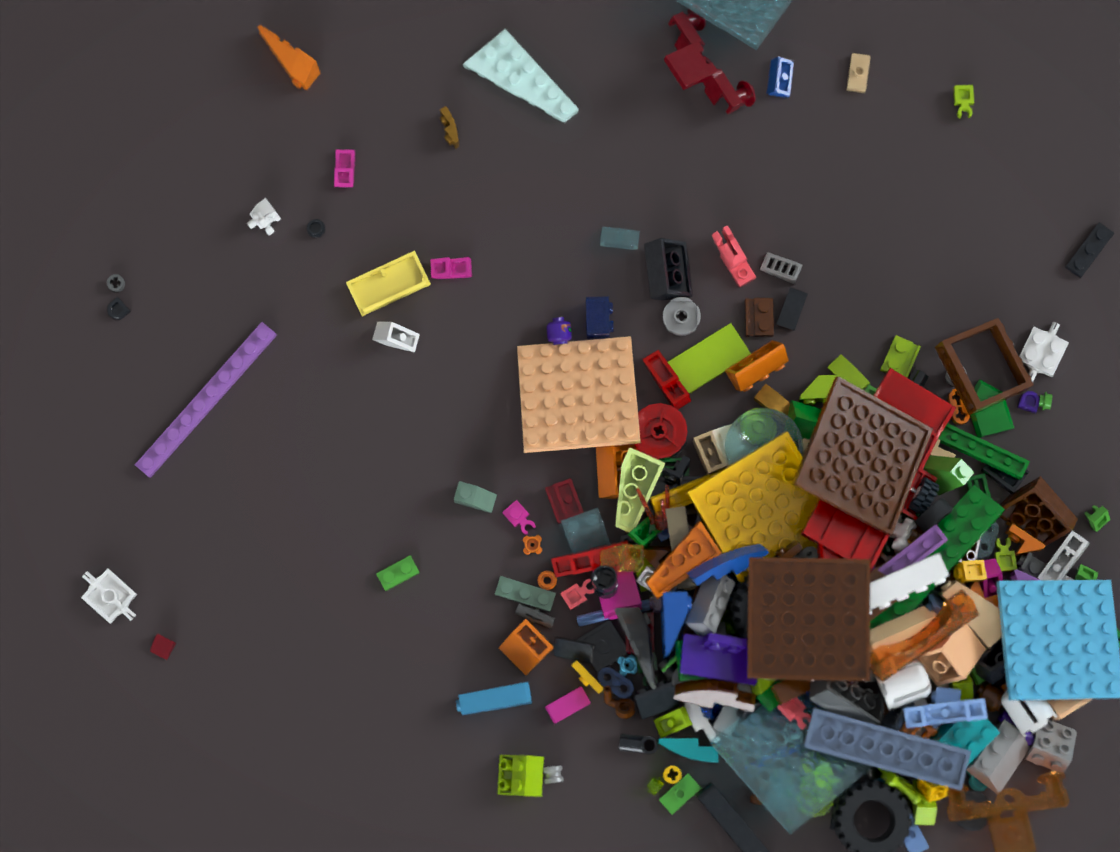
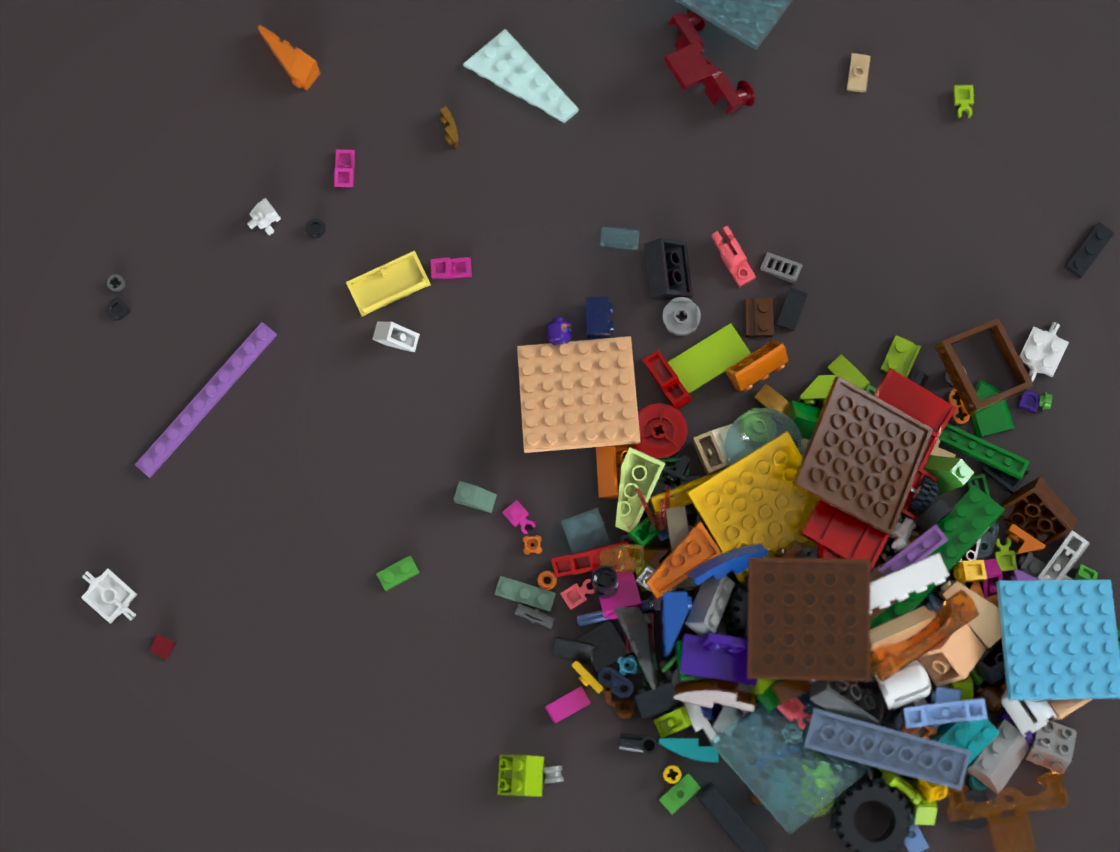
dark azure slope [456,682,532,715] -> none
orange slope [499,619,554,676] -> none
dark red plate [545,478,584,524] -> none
clear neon green plate [647,778,664,796] -> none
blue slope [767,57,794,98] -> none
bright green tile [1085,505,1110,532] -> none

